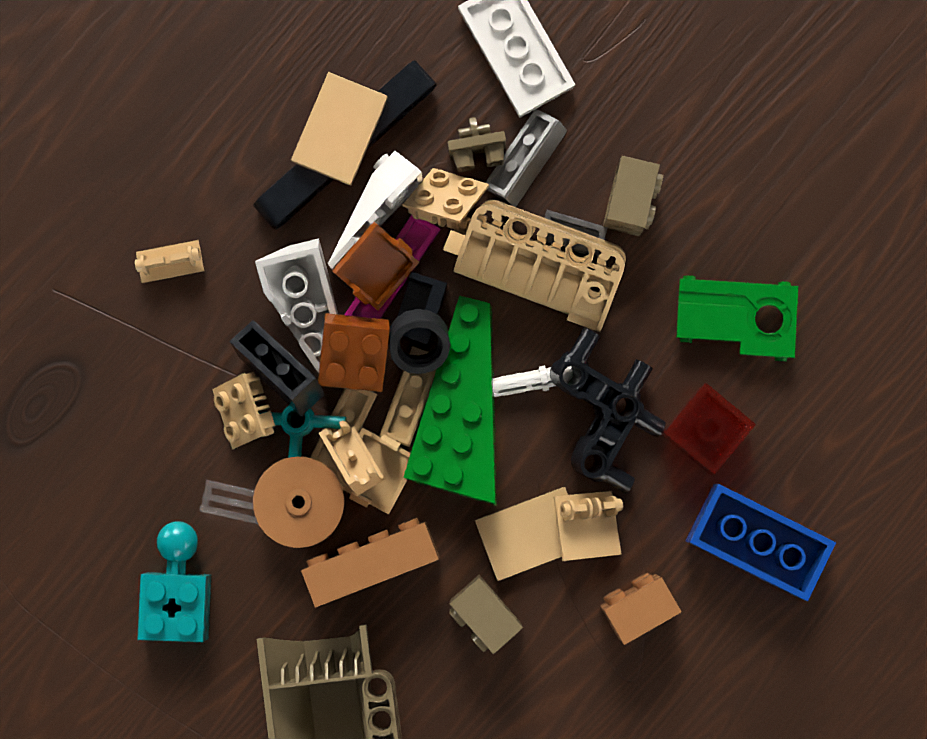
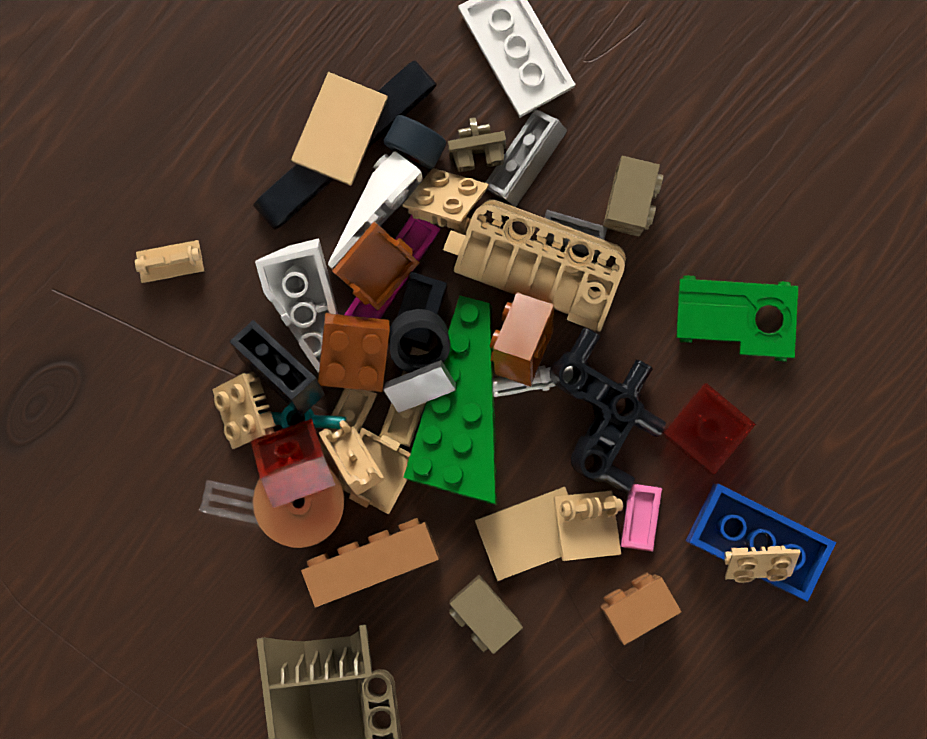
teal brick [138,521,211,642] -> none
none -> clear red slope [251,419,335,508]
none -> flat silver tile [383,360,456,413]
none -> black wheel [384,115,446,169]
none -> brick [490,292,554,387]
none -> bright pink tile [620,484,662,552]
none -> tan hinge [724,546,800,583]

